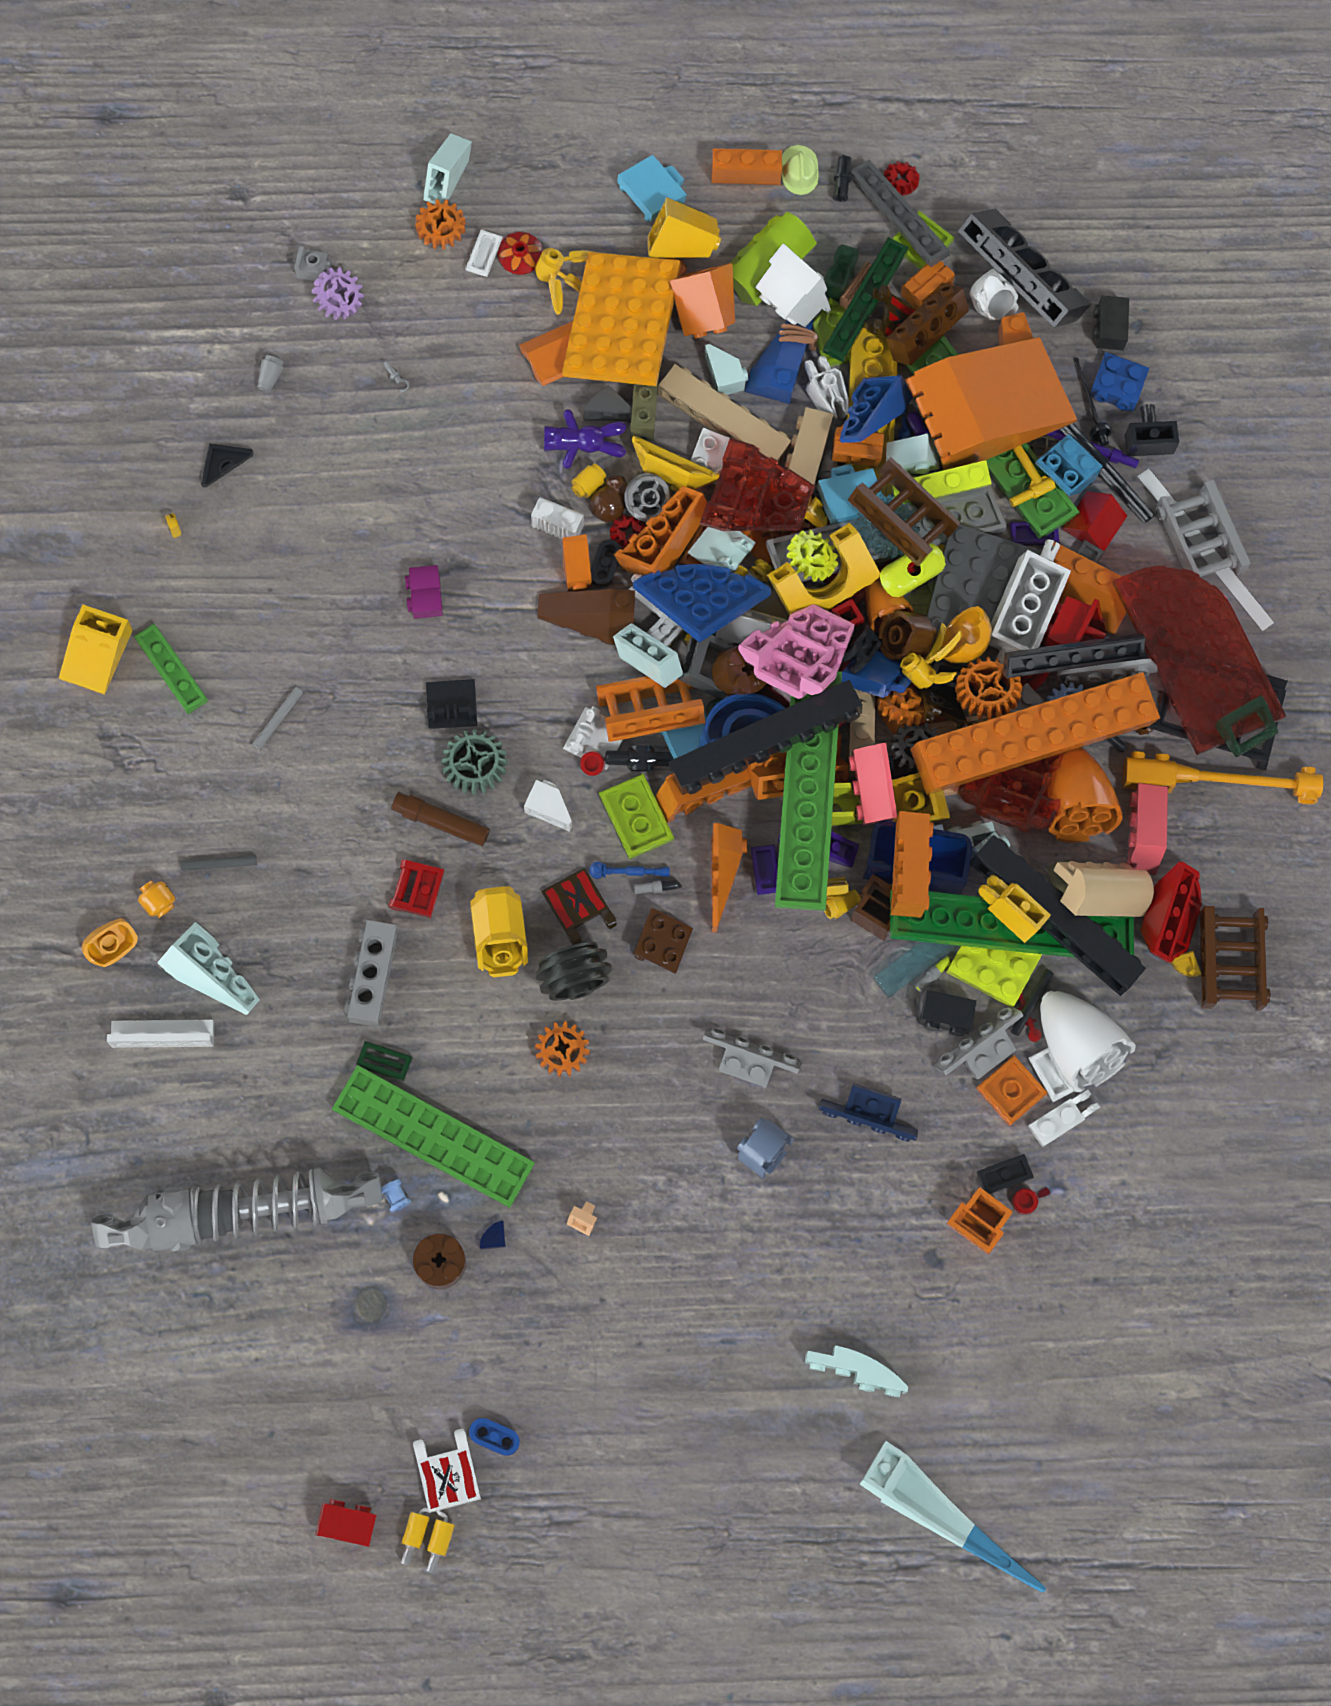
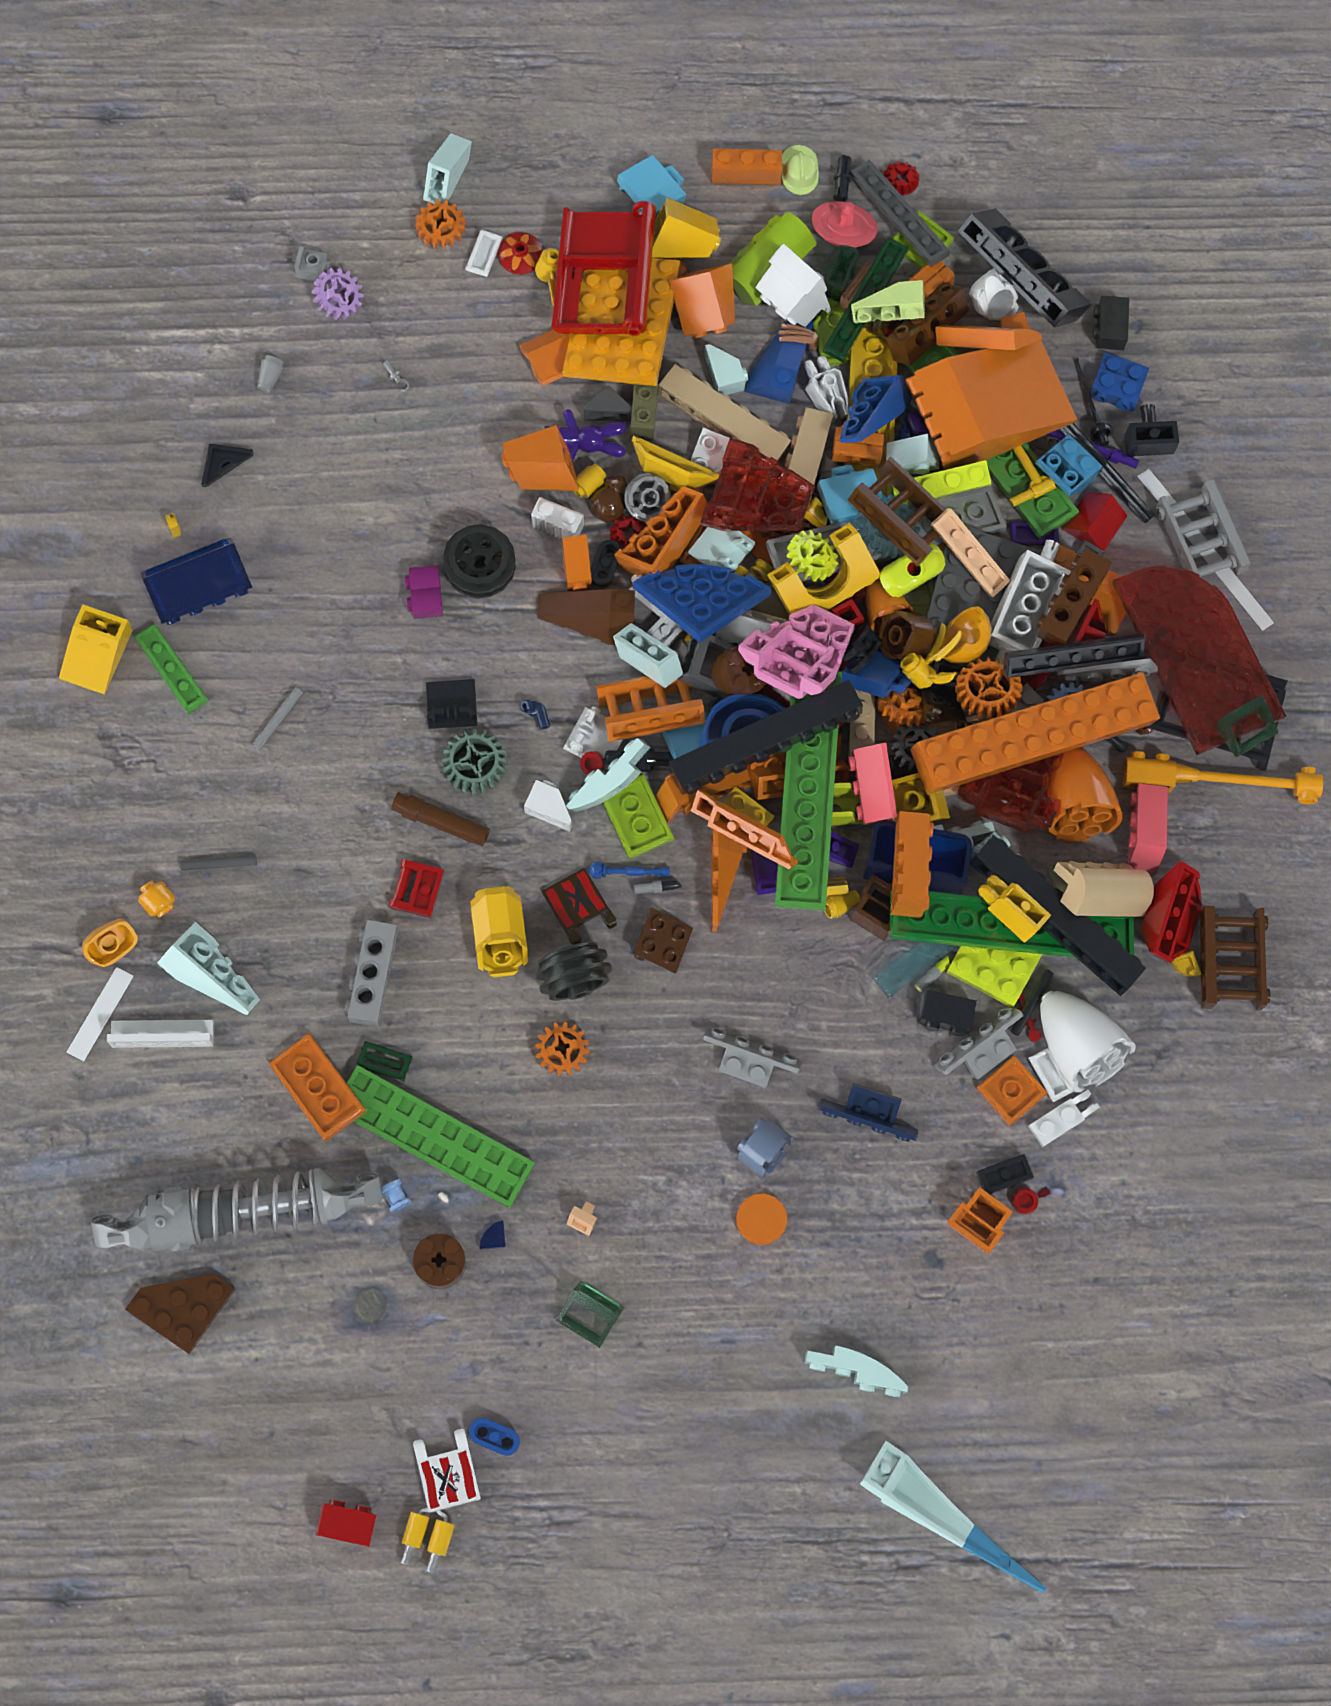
none -> white sticker [67,967,134,1061]
none -> reddish brown plate [125,1274,236,1355]
none -> clear blue windscreen [140,538,253,625]
none -> orange tile [268,1033,367,1142]
none -> pearl dark grey wheel [443,524,516,599]
none -> orange slope [501,425,579,491]
none -> dark blue arm [520,699,551,730]
none -> red piece [551,201,656,336]
none -> clear green tile [556,1281,624,1348]
none -> light aqua slope [566,738,650,812]
none -> orange wedge [691,789,798,870]
none -> yellow brick [722,786,775,828]
none -> orange tile [736,1193,787,1246]
none -> coral piece [812,201,878,248]
none -> yellowish green slope [851,280,925,323]
none -> light nougat plate [930,508,1010,597]
none -> orange slope [936,325,1042,350]
none -> reddish brown brick [1036,549,1112,646]

